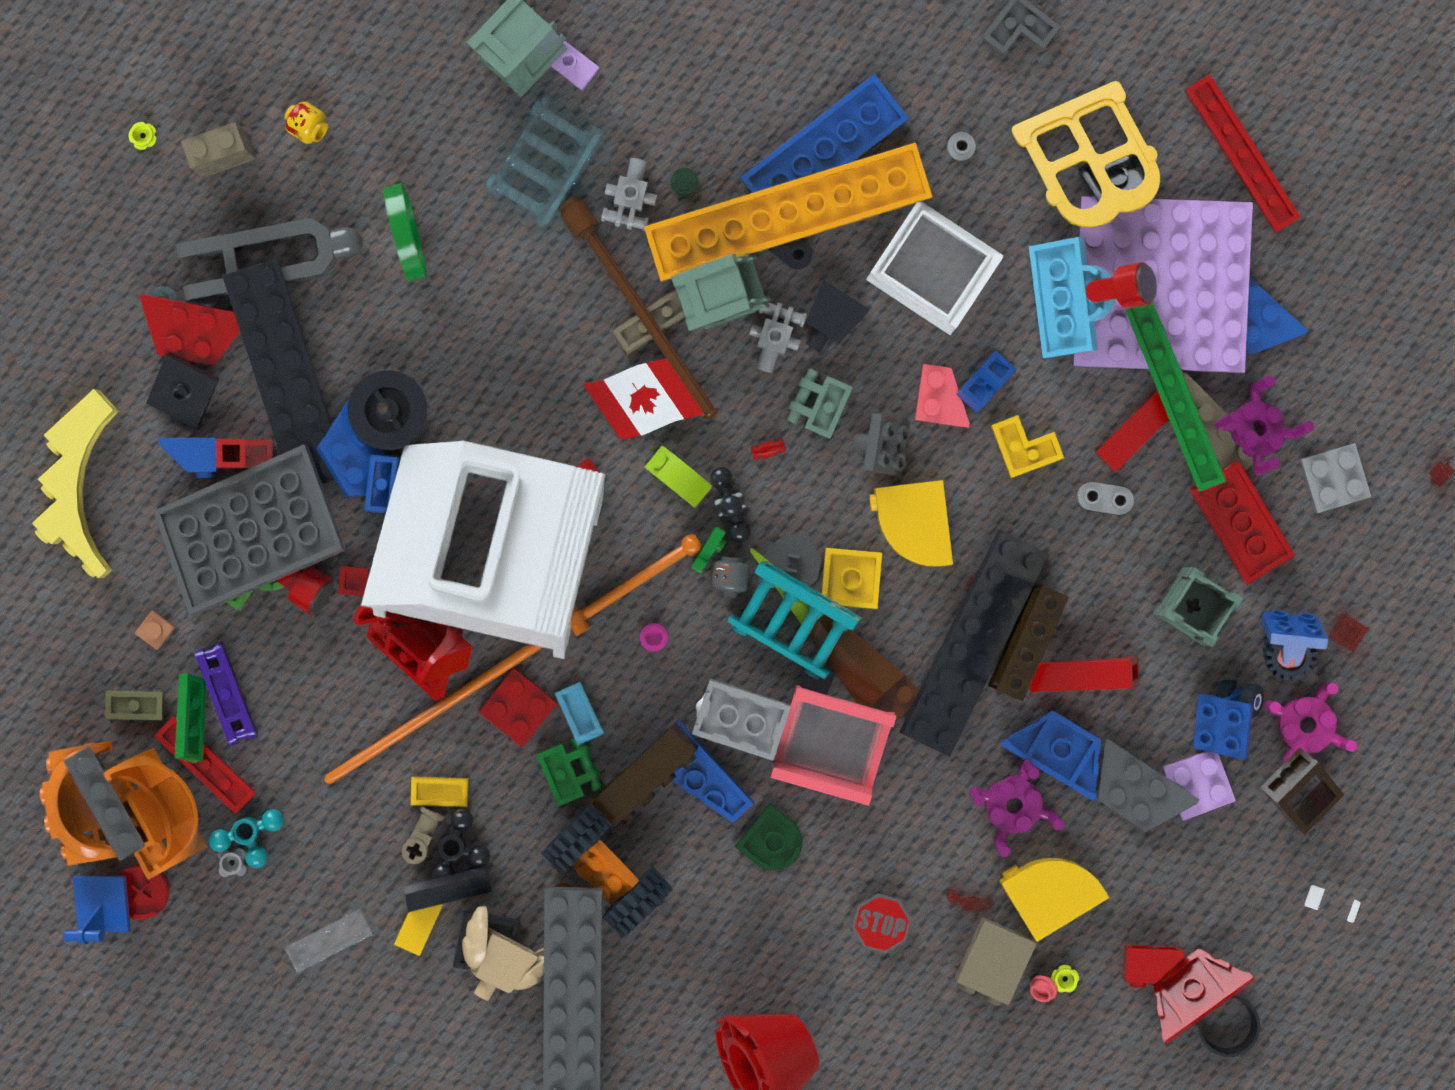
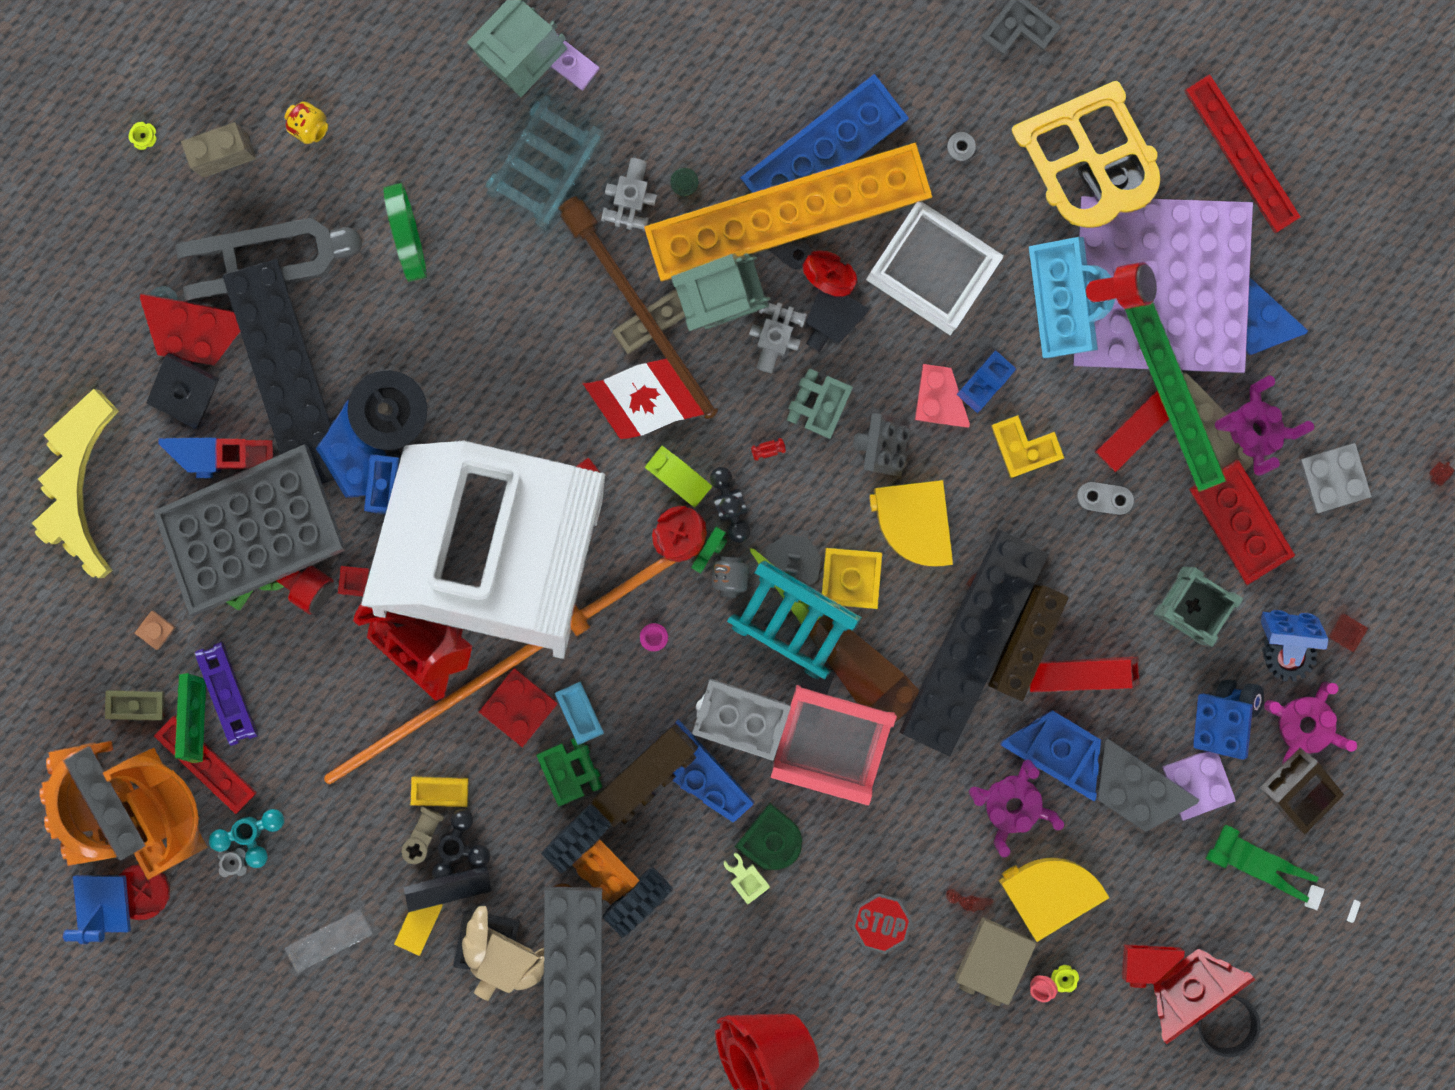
none -> red tile [652,506,707,562]
none -> yellowish green plate [724,852,770,904]
none -> red tile [803,250,857,297]
none -> green flag [1205,825,1319,903]

